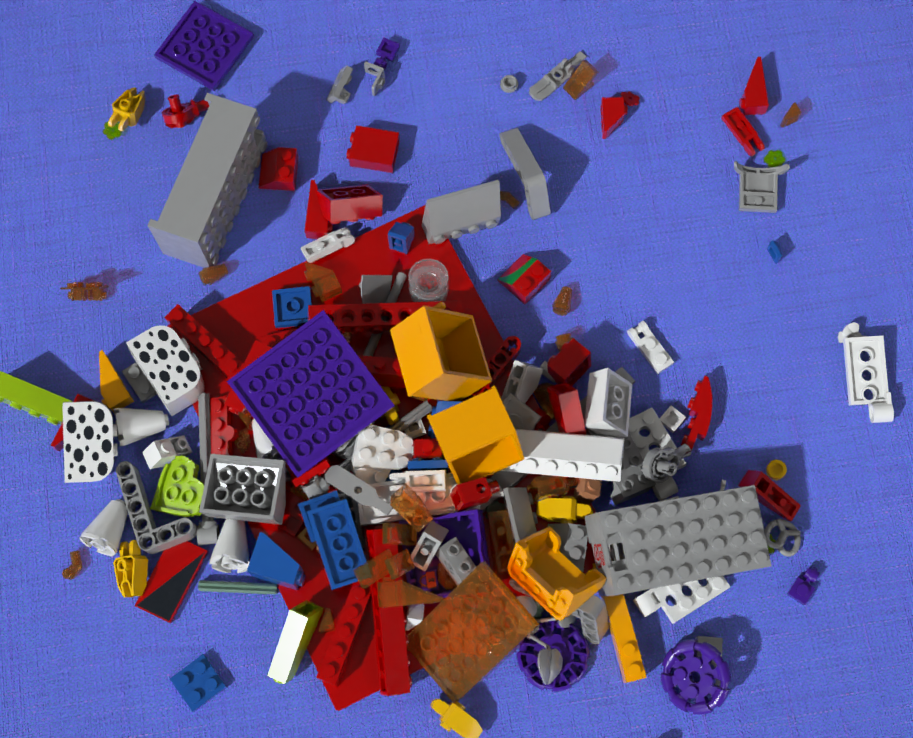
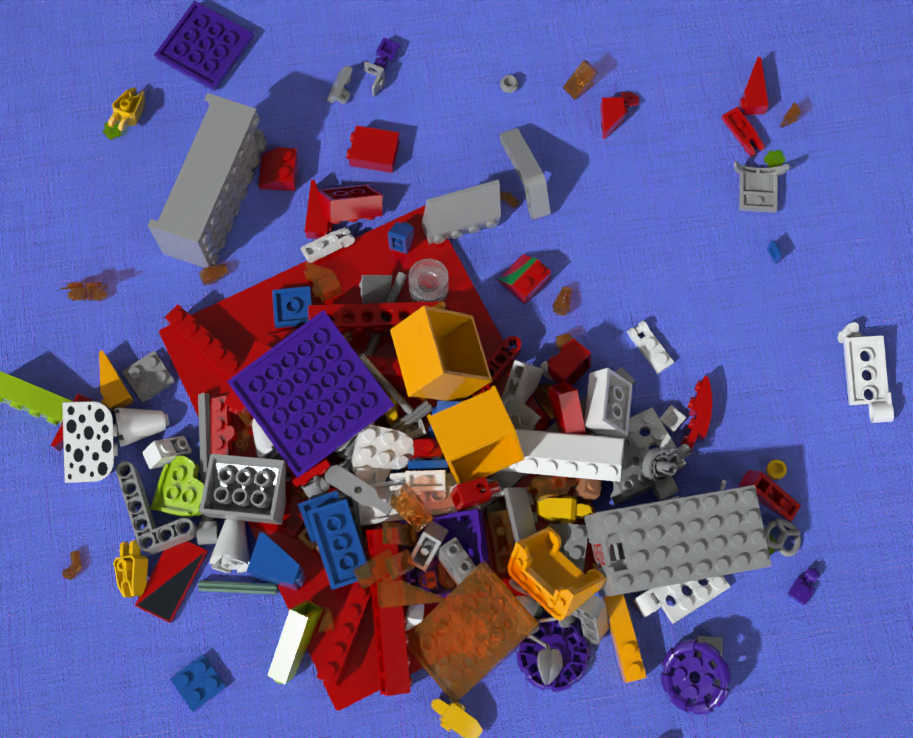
white cone [80,499,128,556] -> none
white brick [126,326,205,416] -> none
red pin [162,94,209,128] -> none
light grey piece [529,51,586,101] -> none
none -> light grey bar [358,353,414,414]

